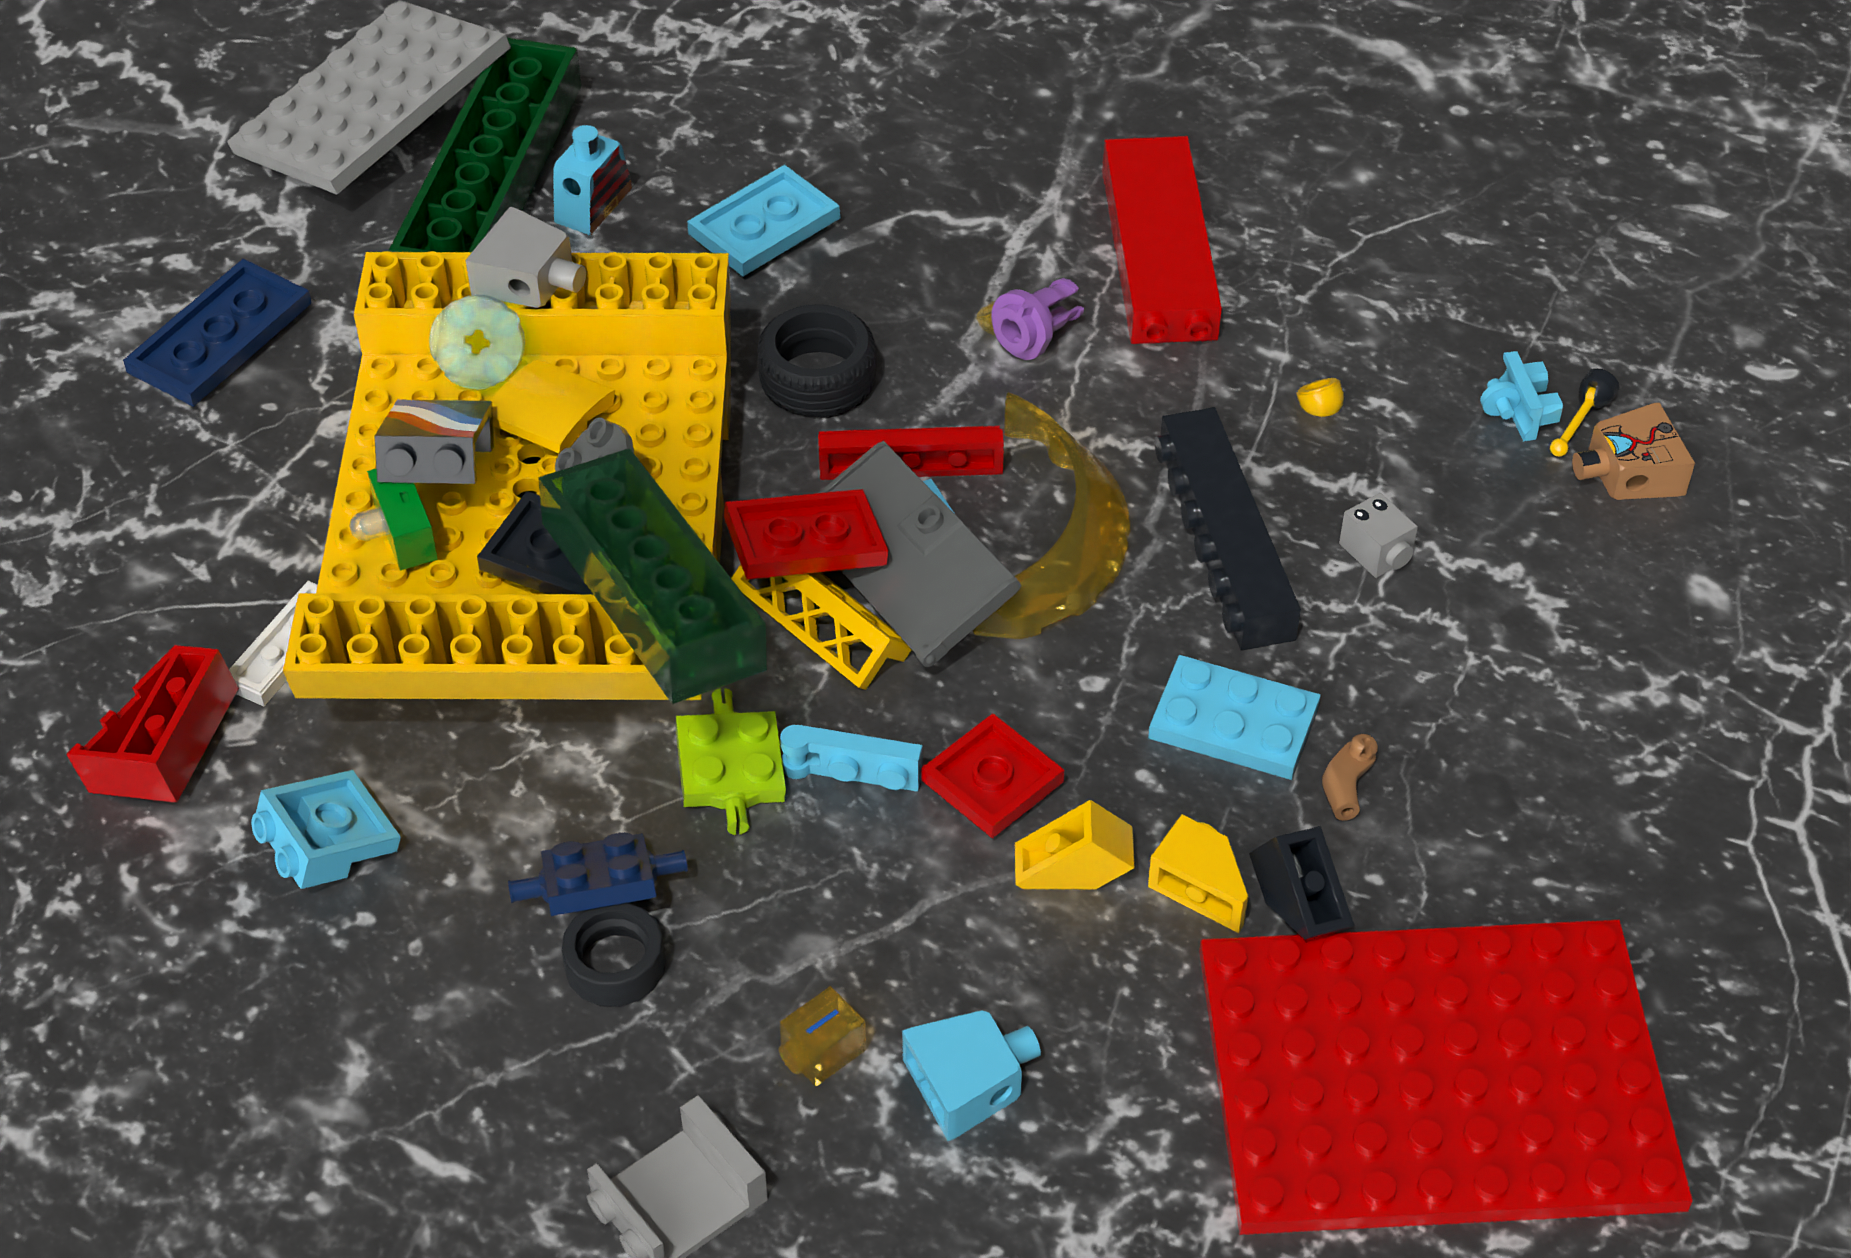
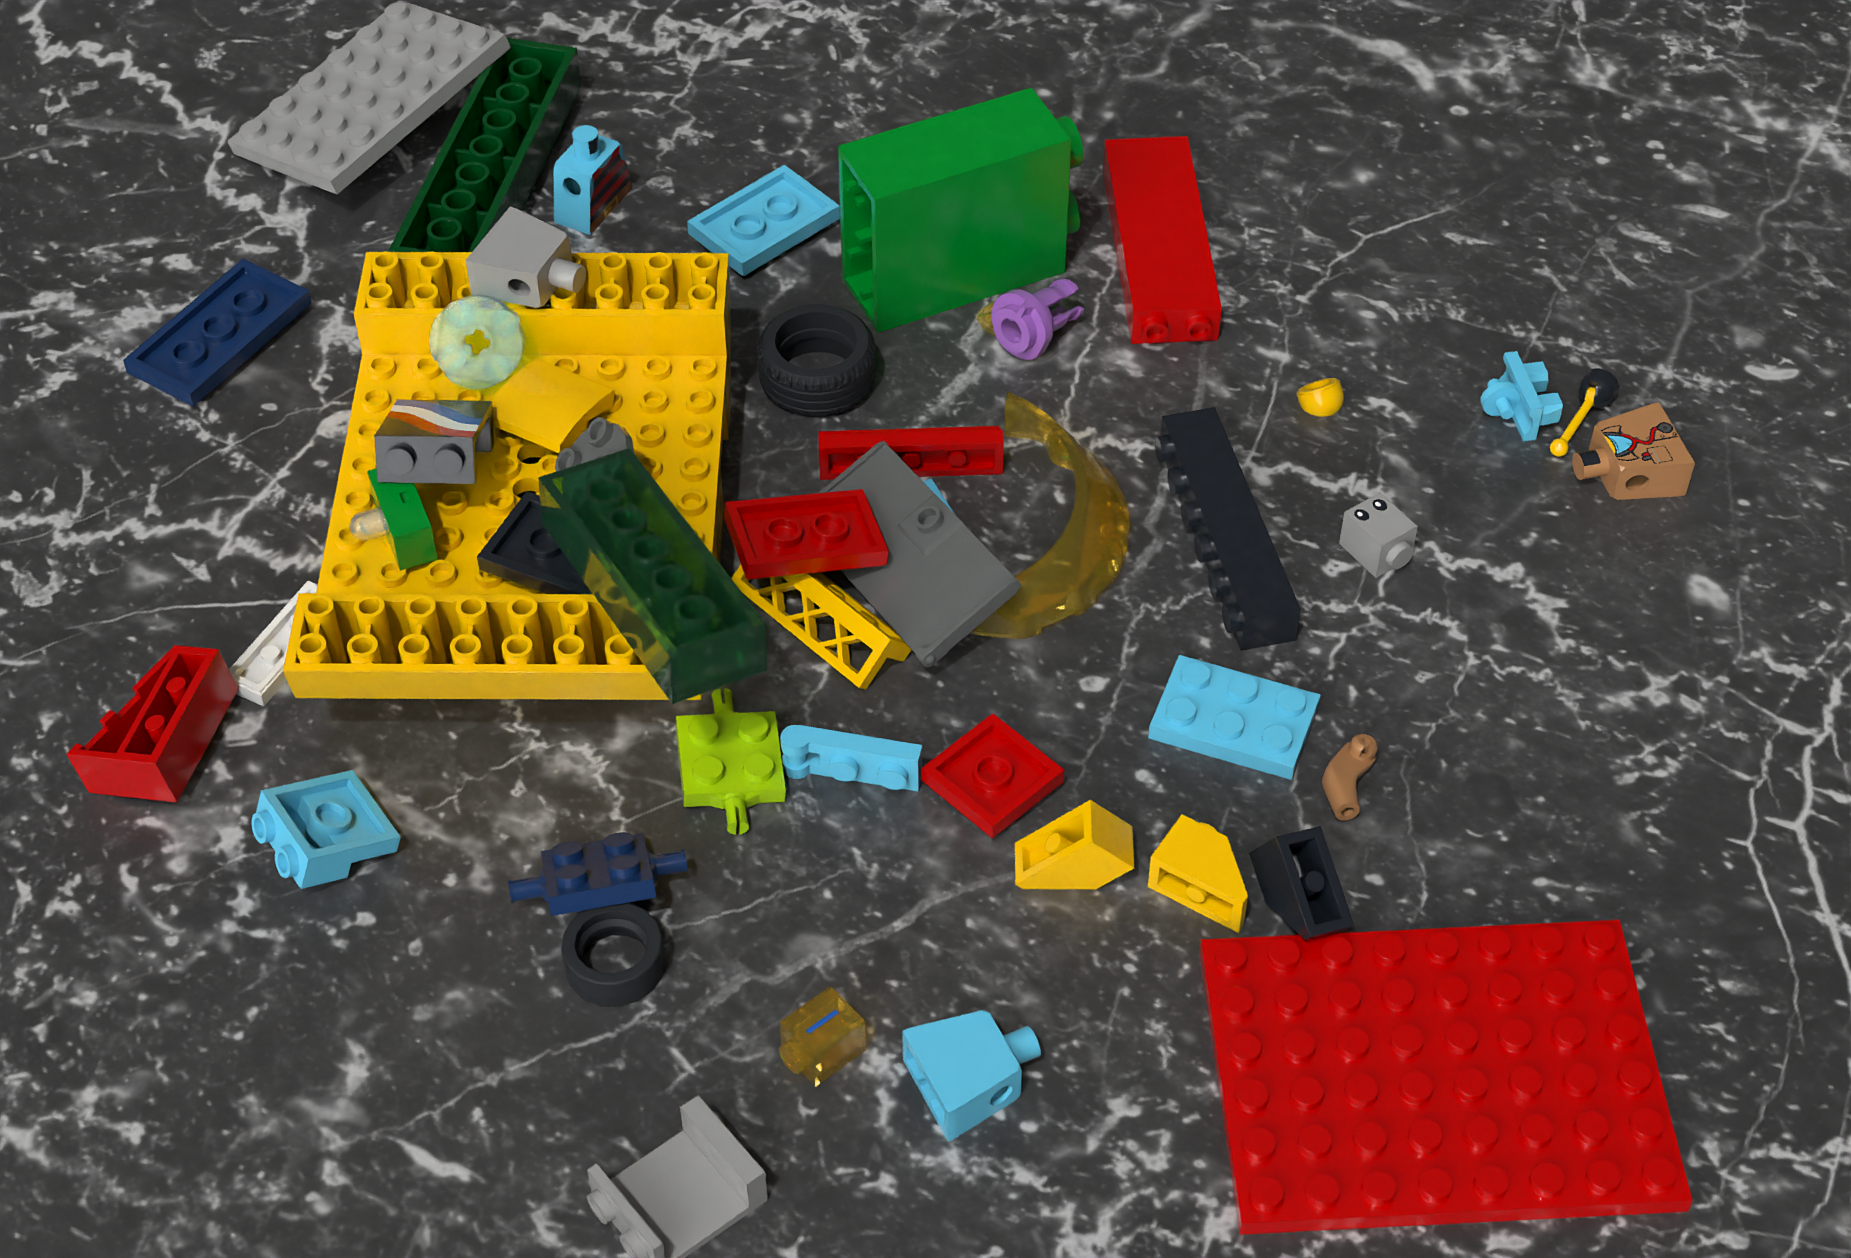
none -> green brick [838,87,1083,333]

